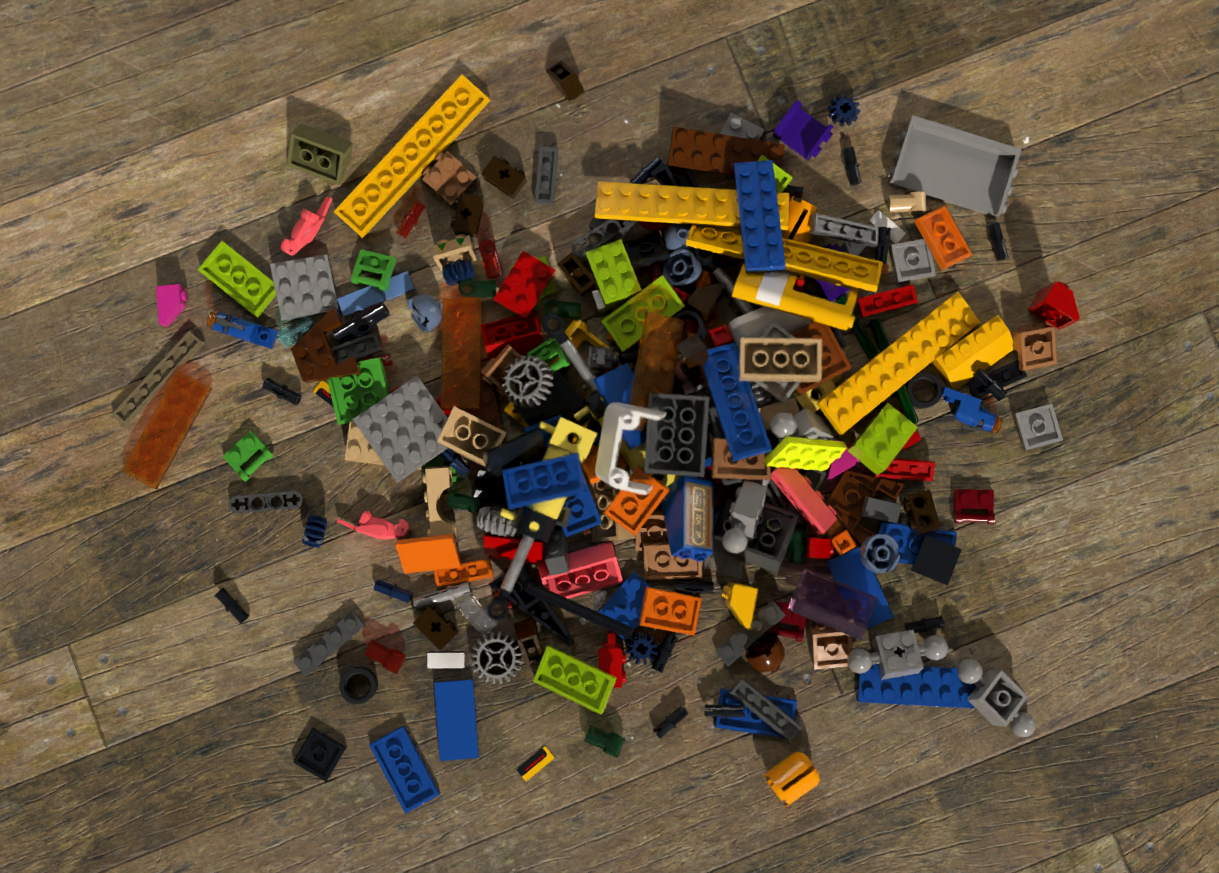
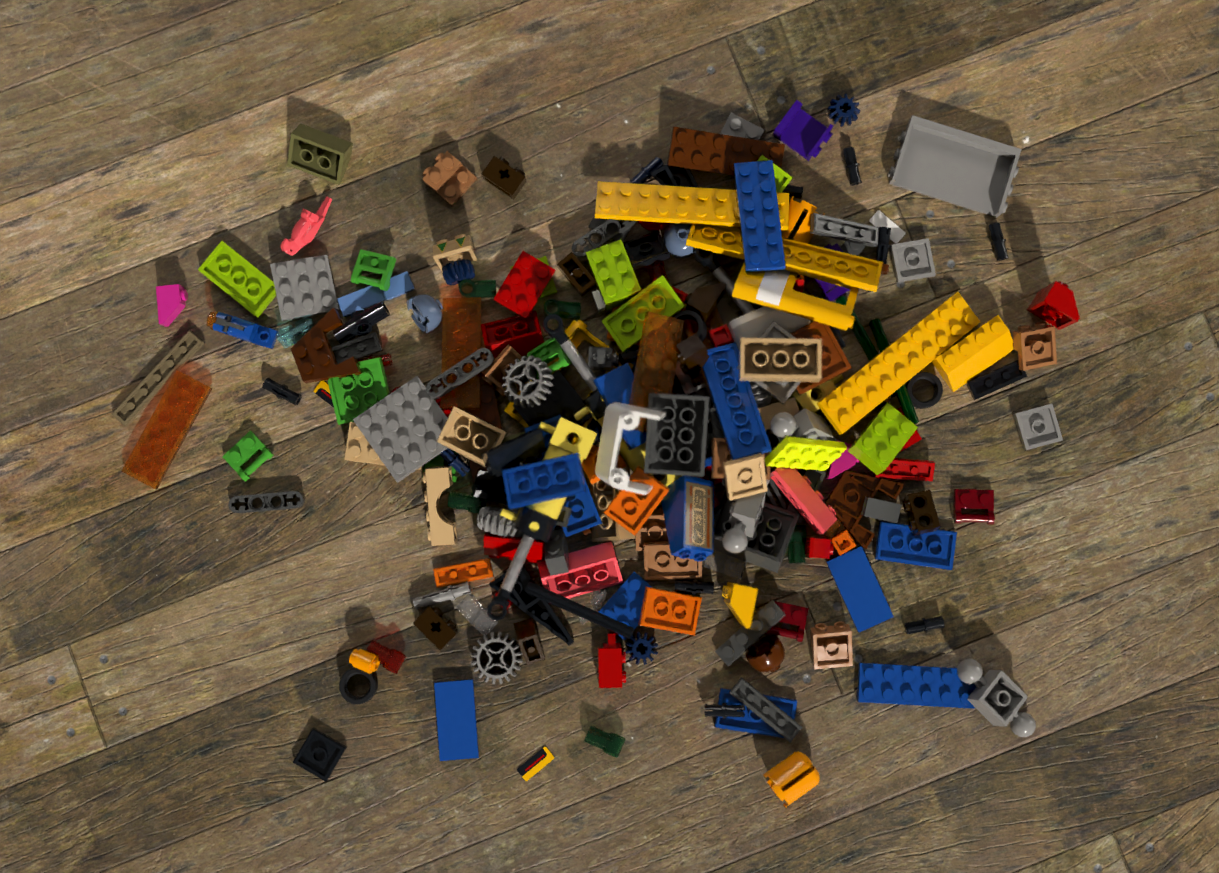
black pin [214,587,250,624] -> none
dark grey plate [293,611,366,676] -> none
dark blue gear [302,515,327,548] -> none
yellow plate [334,74,490,238] -> none
coral animal [337,511,410,540] -> none
blue tile [369,725,440,814] -> none
dark blue axle [374,580,413,603] -> none
orange tile [395,534,461,574] -> none
clear red pin [396,200,426,239] -> none
white sticker [427,653,465,668] -> none
dark brown brick [451,193,484,238] -> none
clear red piece [479,239,503,279] -> none
lime plate [533,645,617,714] -> none
dark grey plate [535,146,559,205] -> none
dark brown slope [546,60,585,101] -> none
black pin [651,632,678,673] -> none
black axle [653,706,689,739] -> none
sand blue cylinder [663,249,702,289] -> none
orange tile [695,270,715,289] -> none
clear purple brick [788,568,878,640] -> none
light grey brick [847,630,948,680] -> none
red plate [857,284,918,318] -> none
sand blue cylinder [859,534,900,573] -> none
tan piece [887,192,926,214] -> none
black tile [910,535,962,585] -> none
orange tile [914,206,973,271] -> none
blue plate [942,387,1003,433] -> none
black axle [973,368,1007,401] -> none
none -> light orange brick [349,649,380,674]
none -> dark grey beam [426,348,494,399]
none -> tan plate [723,453,768,501]

